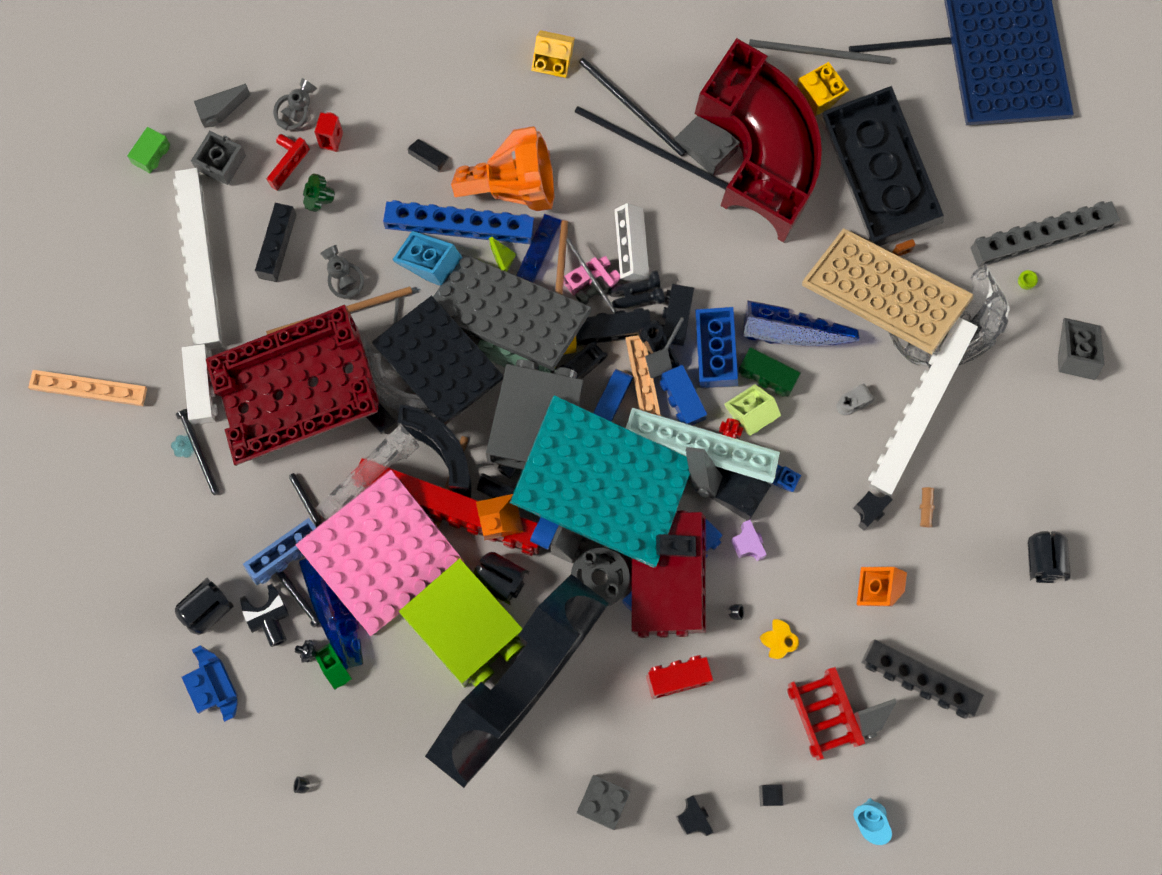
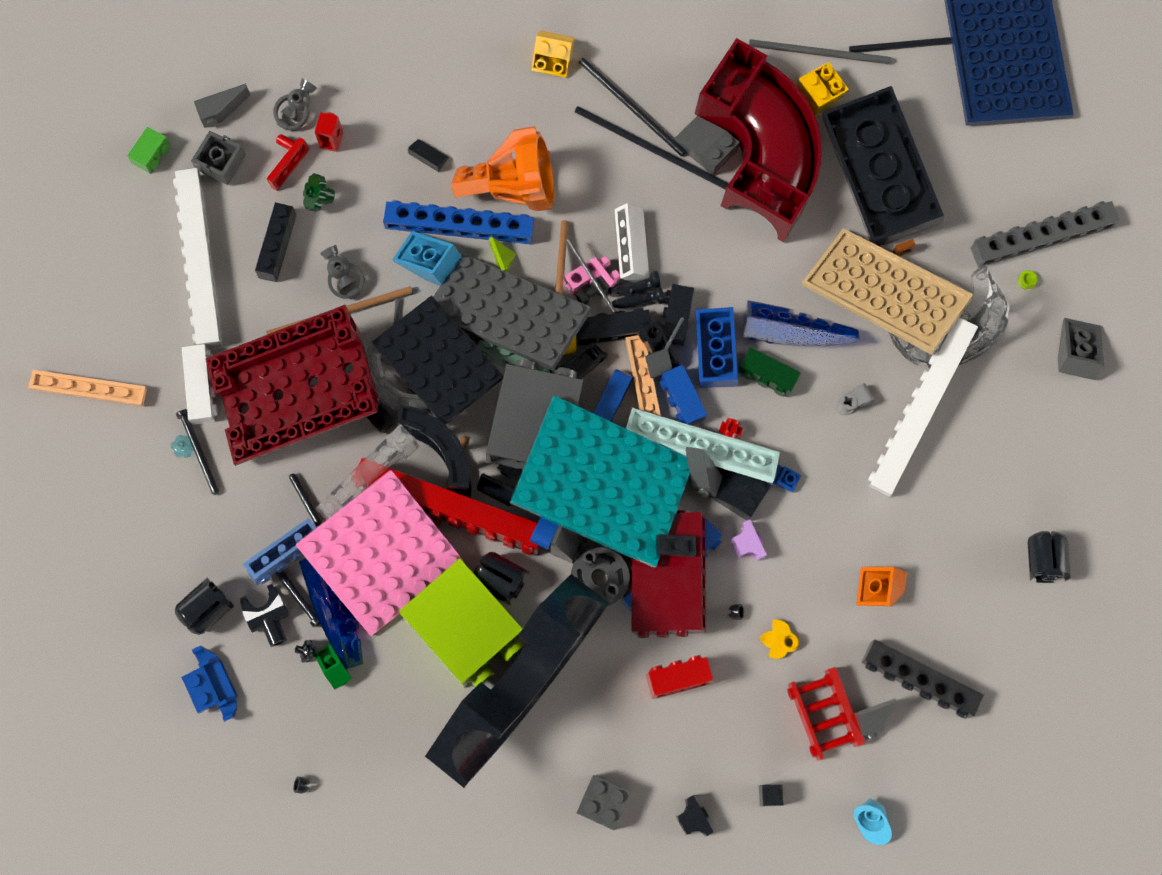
orange slope [476,494,523,541] -> none
clear blue hinge [516,213,561,283] -> none
yellowish green slope [724,384,781,436] -> none
black brick [853,491,893,531] -> none
medium nougat pin [919,487,935,528] -> none

